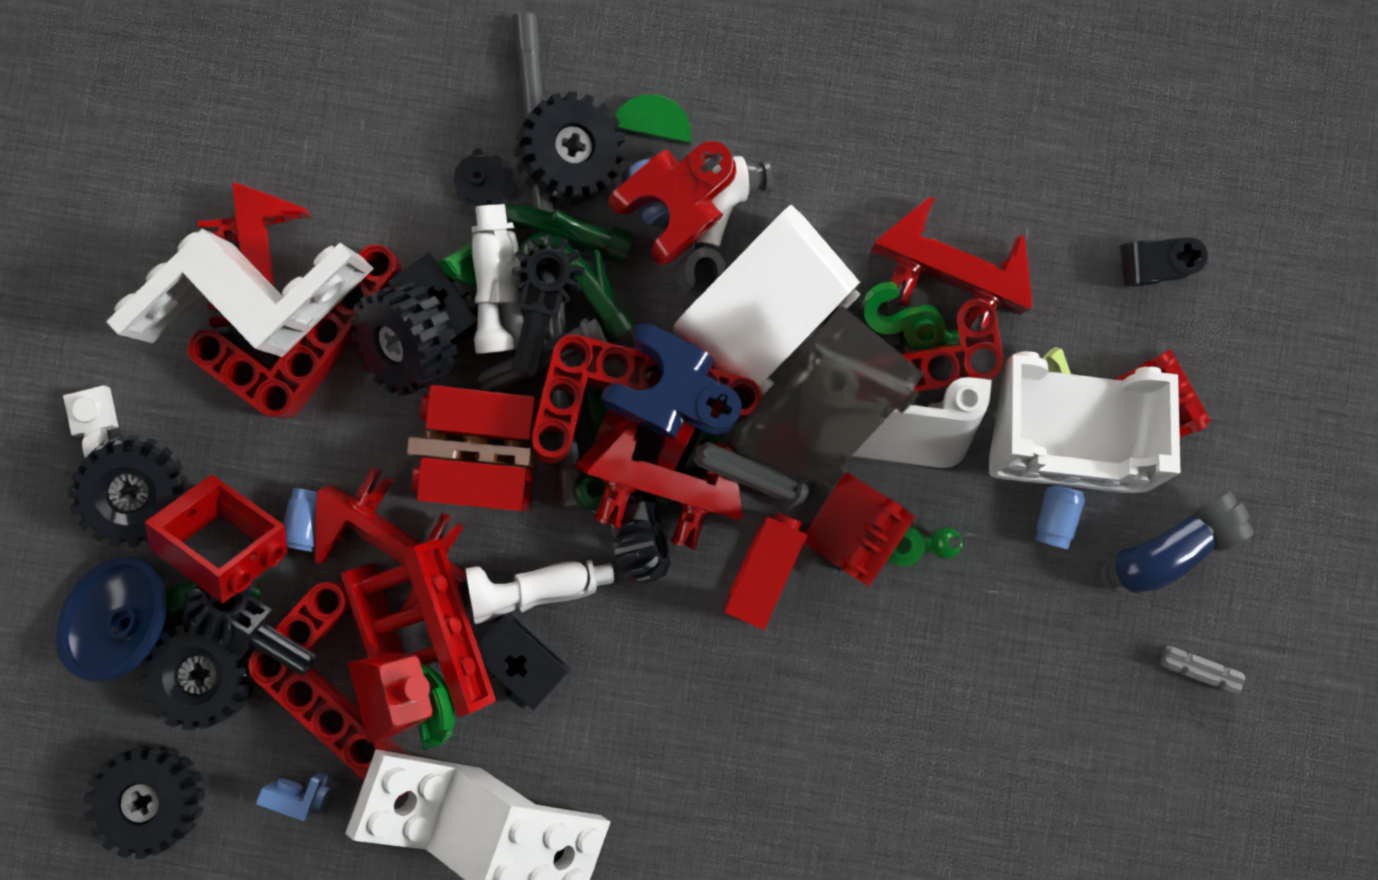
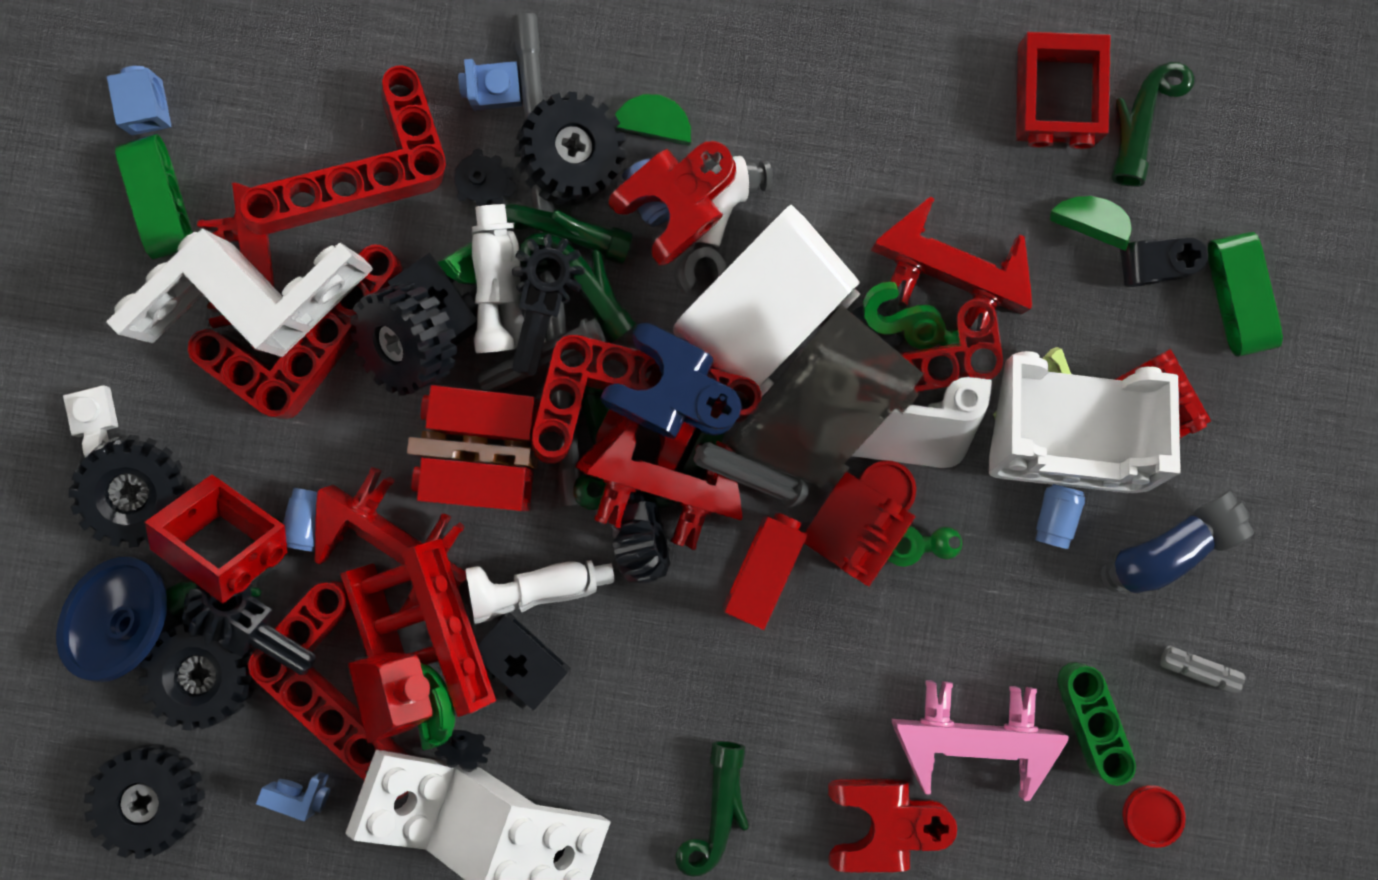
none -> medium blue brick [107,66,172,136]
none -> green beam [115,134,193,260]
none -> red beam [240,65,446,235]
none -> black piece [434,730,491,772]
none -> medium blue bracket [458,59,522,111]
none -> dark green plant [675,741,749,877]
none -> red piece [828,779,958,872]
none -> red piece [859,460,916,511]
none -> bright pink hose [892,680,1068,801]
none -> red window [1016,32,1111,149]
none -> green tile [1050,196,1132,251]
none -> green beam [1057,662,1136,786]
none -> dark green plant [1111,62,1194,187]
none -> red piece [1122,785,1186,848]
none -> green beam [1207,232,1283,357]

